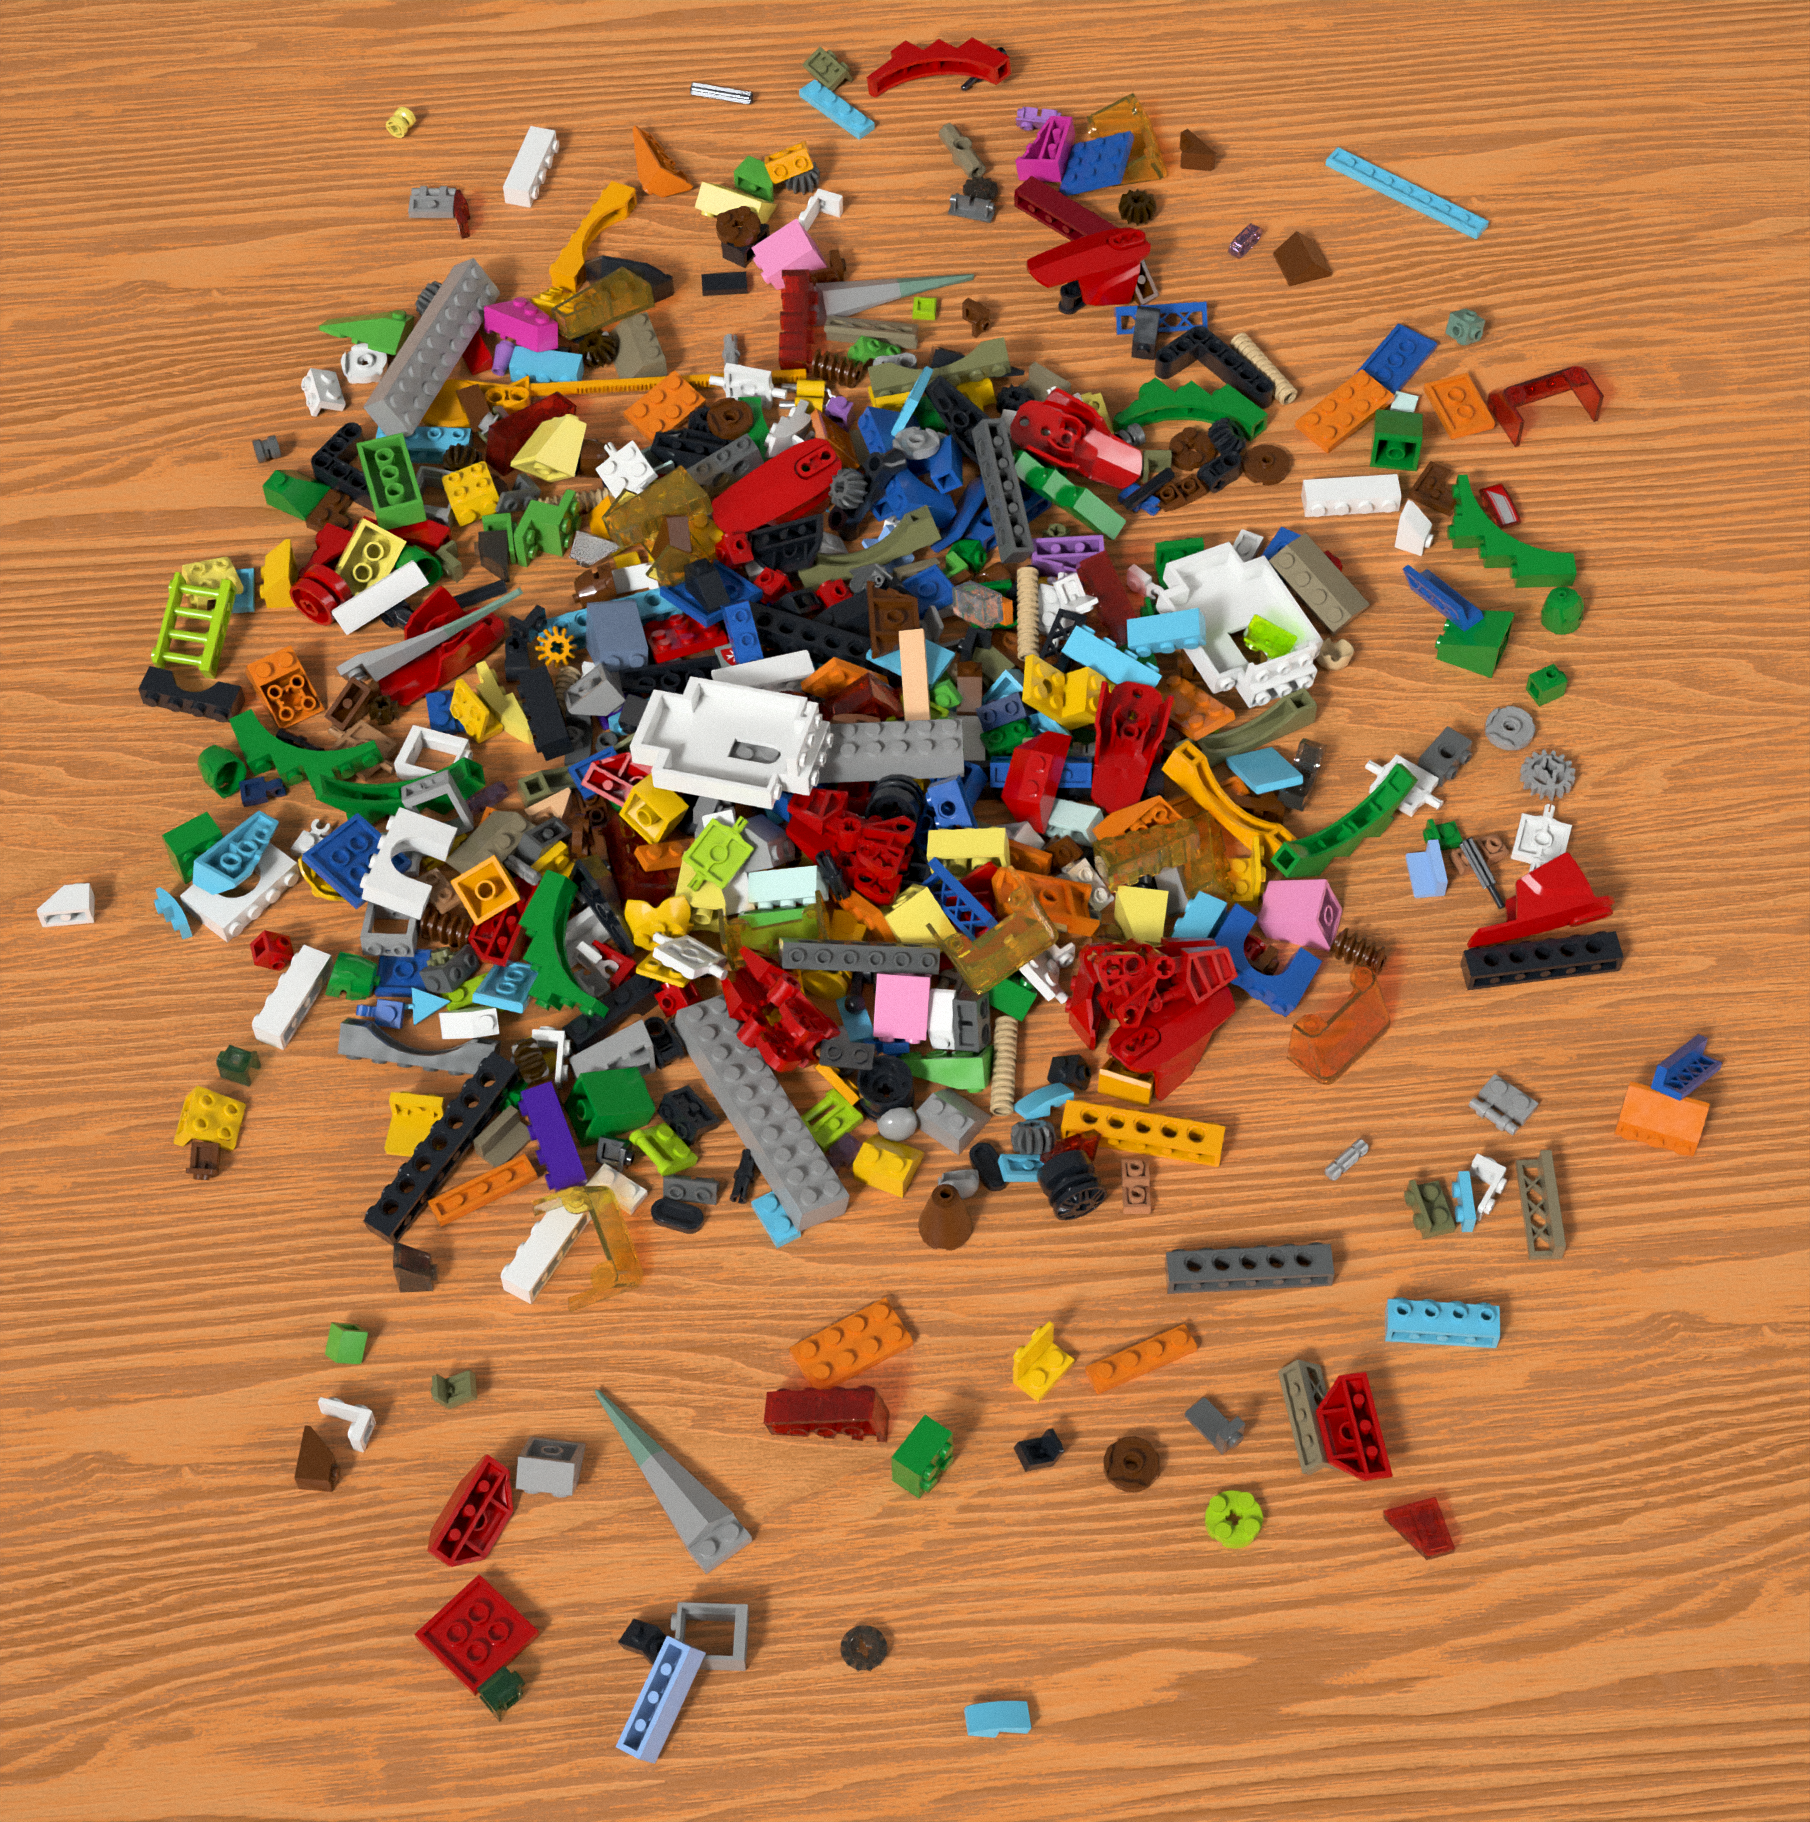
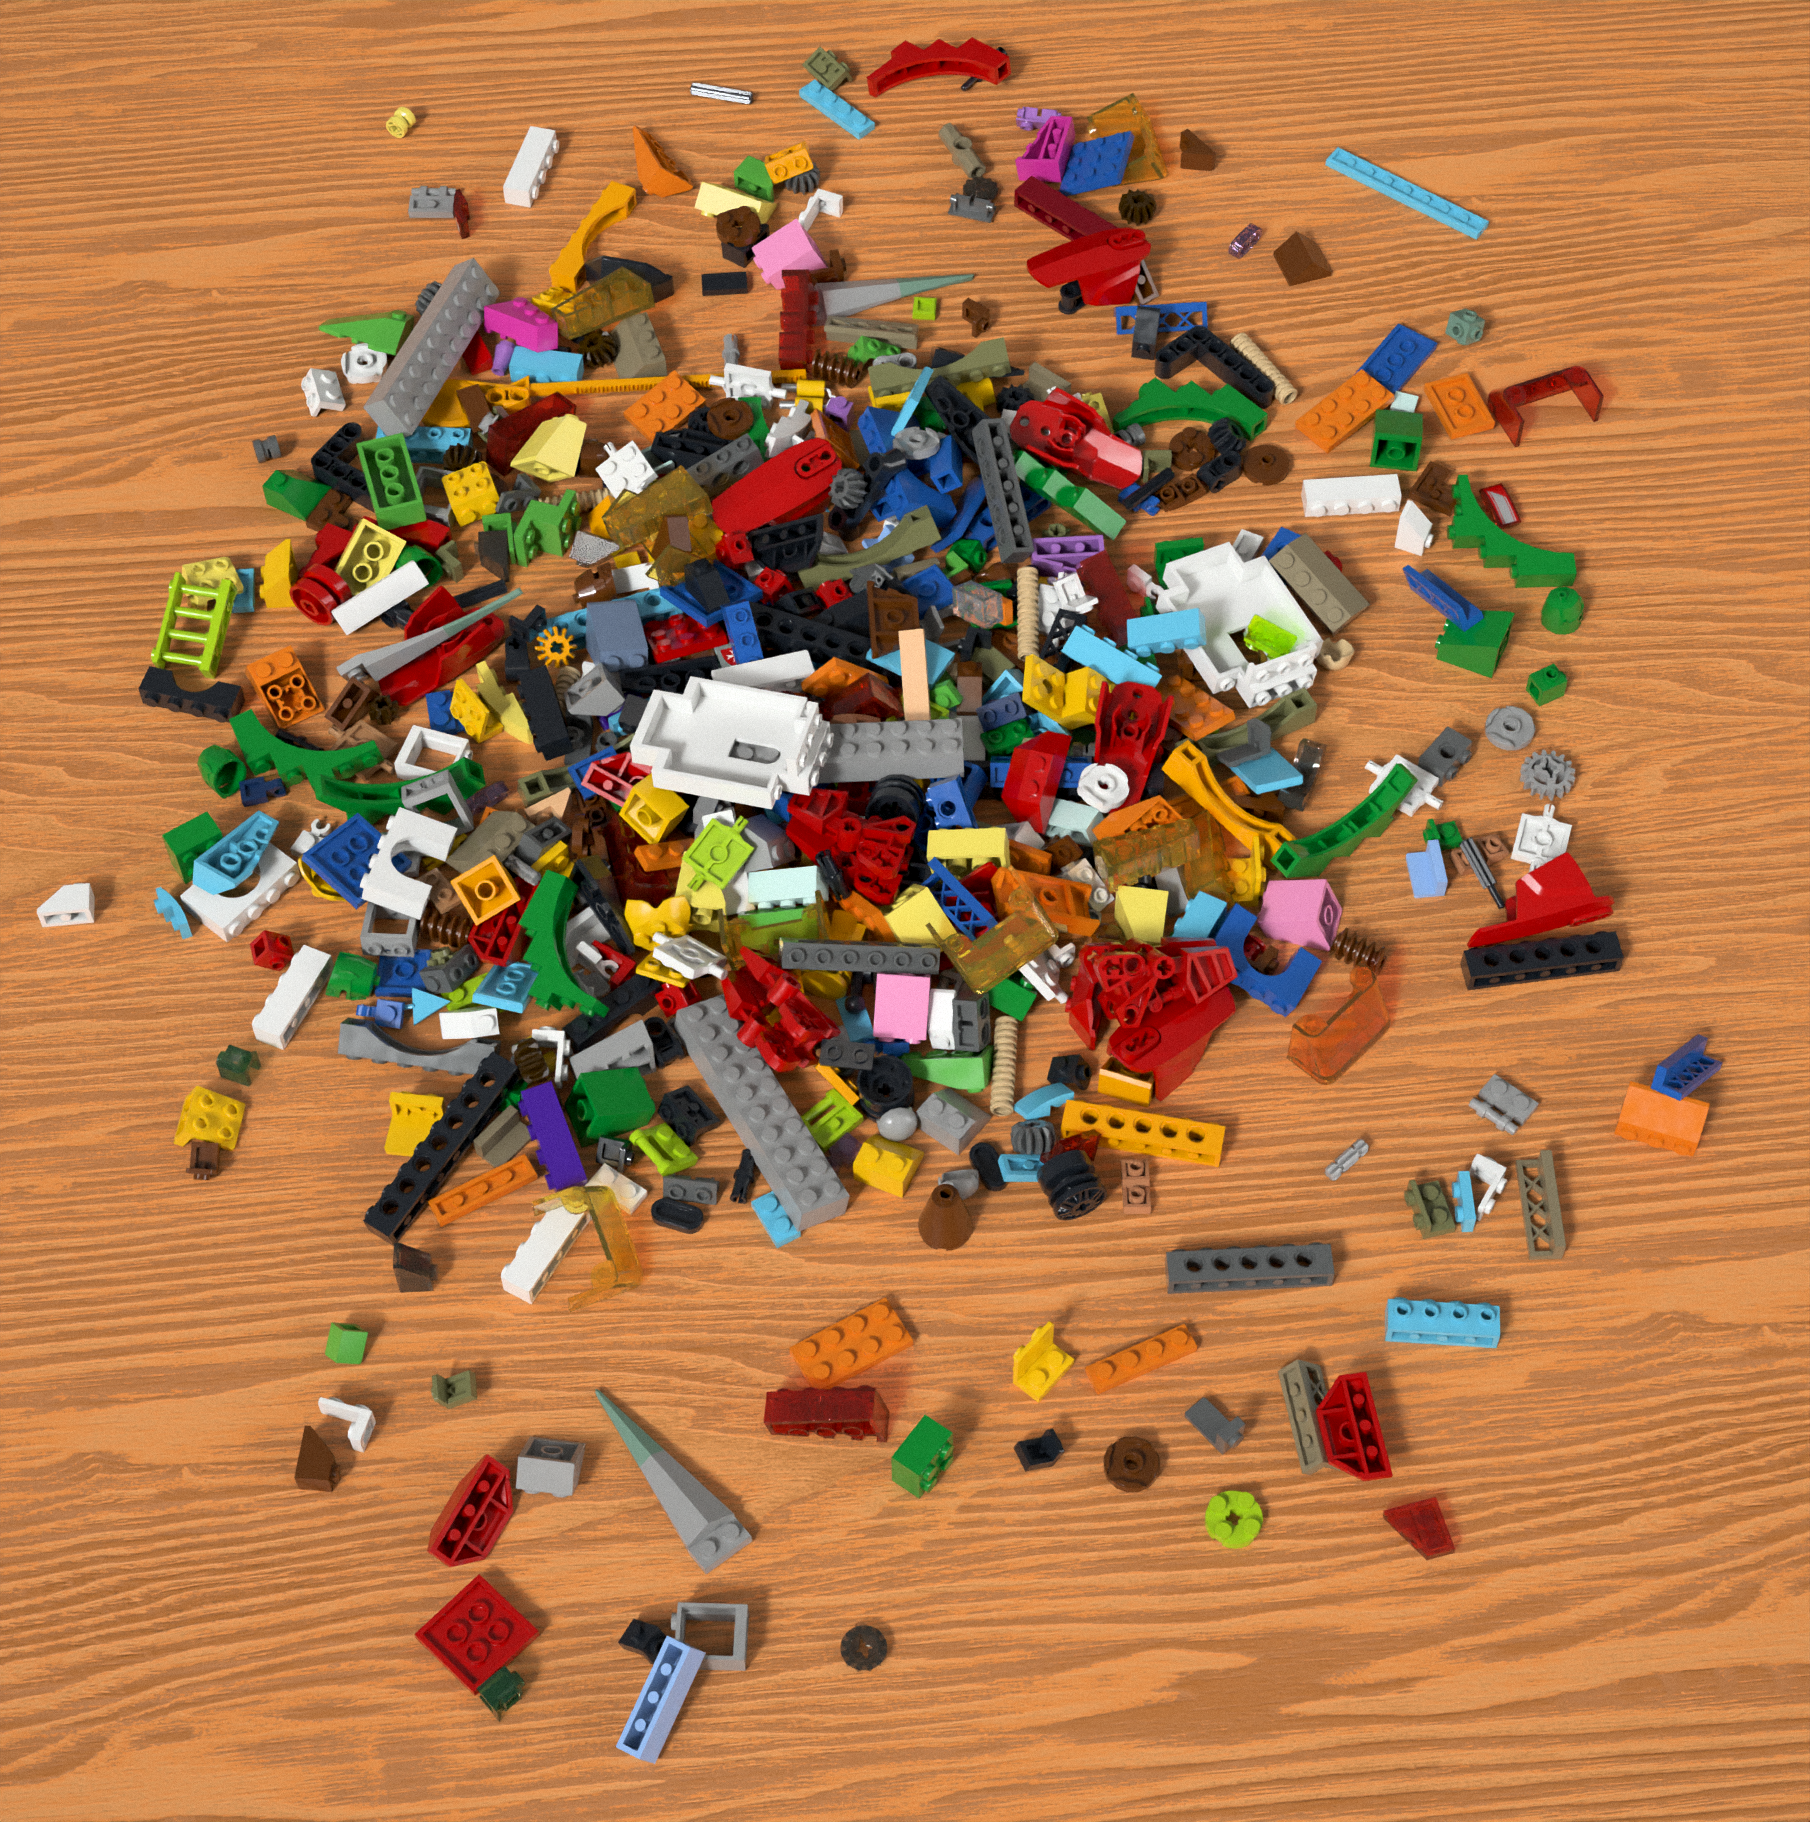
medium azure slope [964,1701,1031,1738] -> none
none -> white plate [1077,763,1129,813]
none -> dark grey bracket [1216,718,1271,767]

